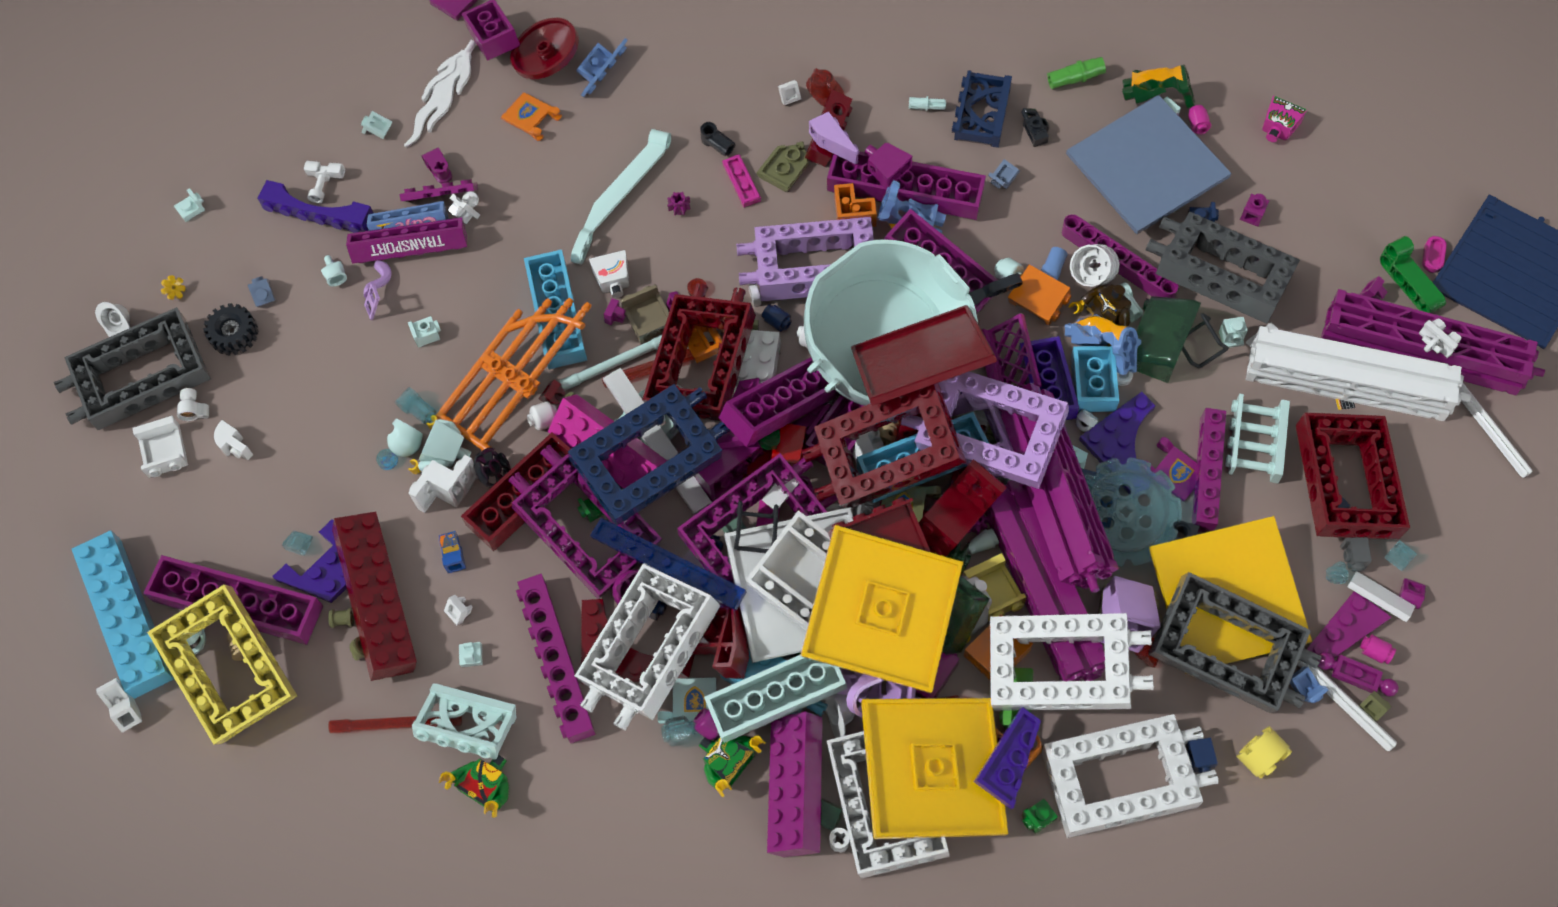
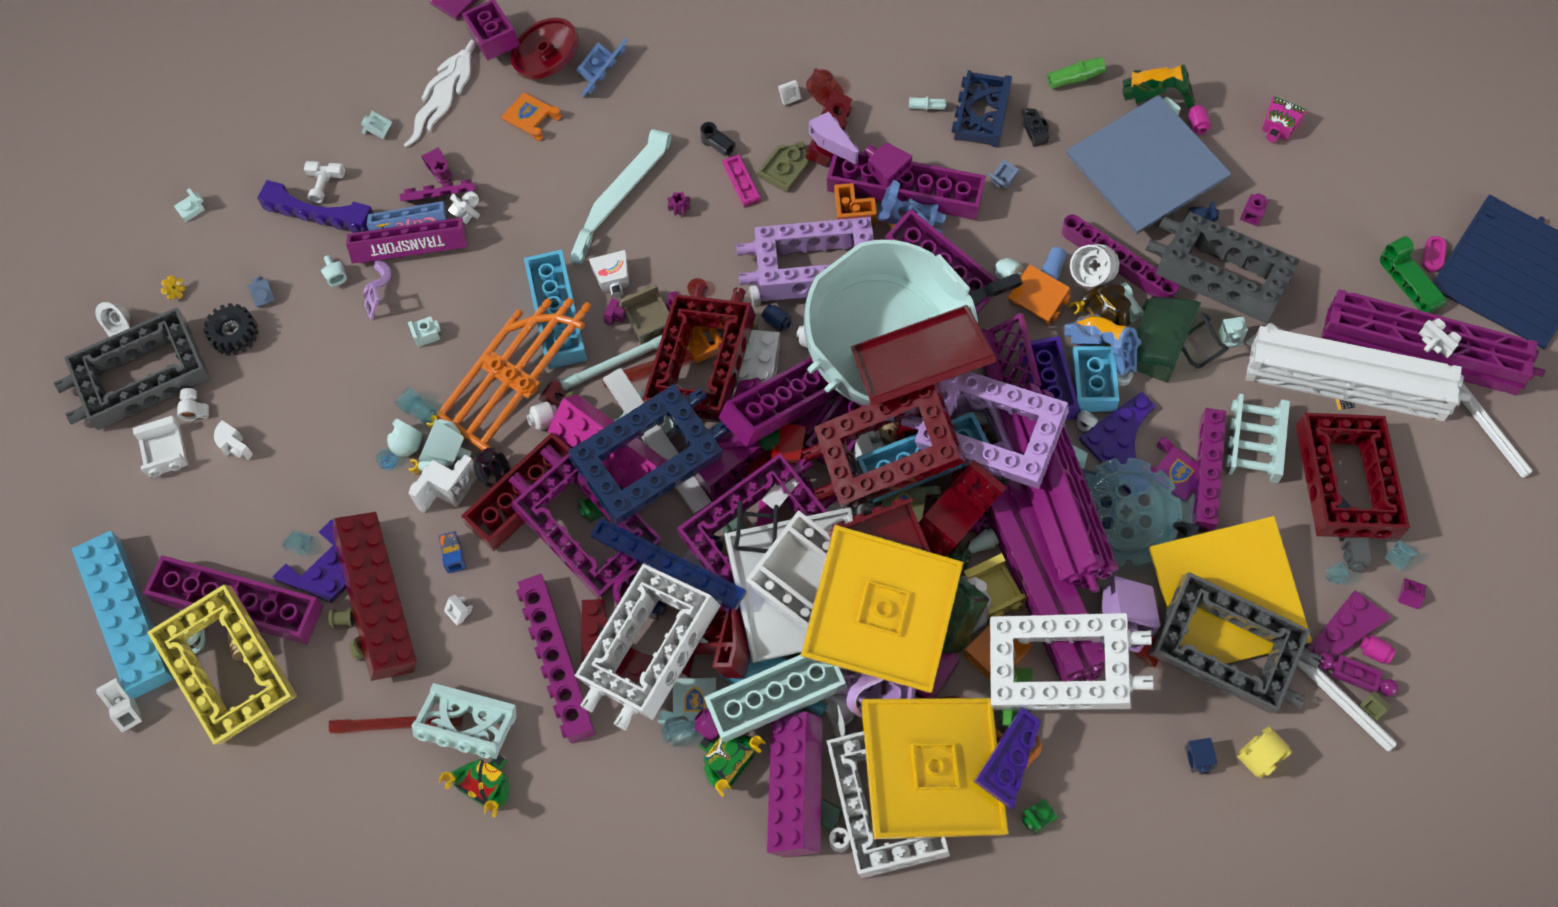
light aqua tile [459,642,483,668] -> none
white brick [1042,714,1218,838] -> none
medium blue bracket [1290,666,1328,703] -> none
white tile [1347,571,1415,622] -> none
magenta tile [1360,276,1388,300] -> none

